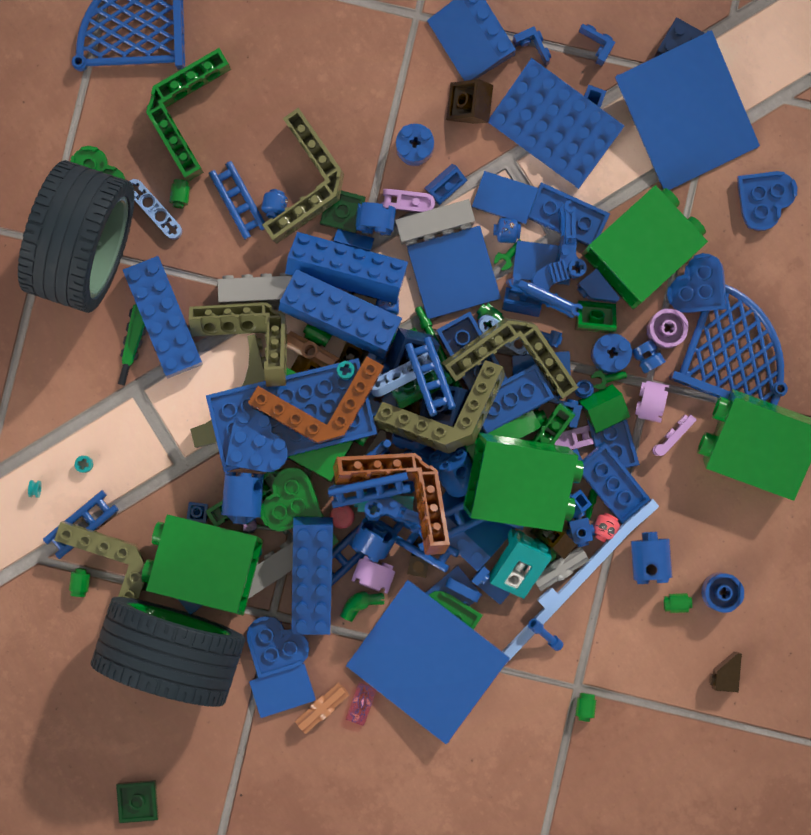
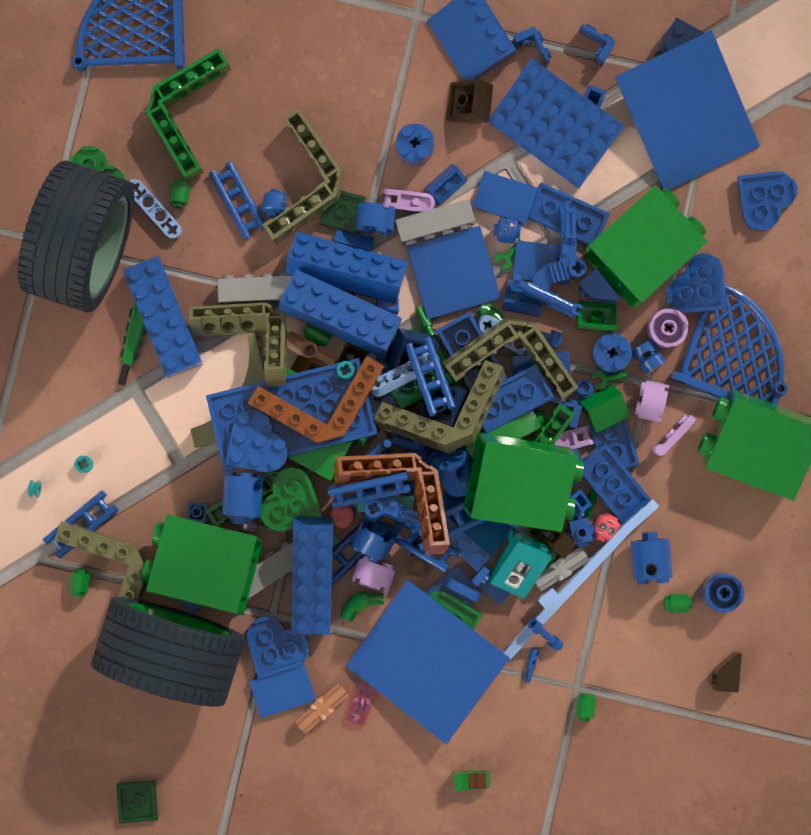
none -> leg [454,770,490,792]
none -> blue pin [524,648,539,683]

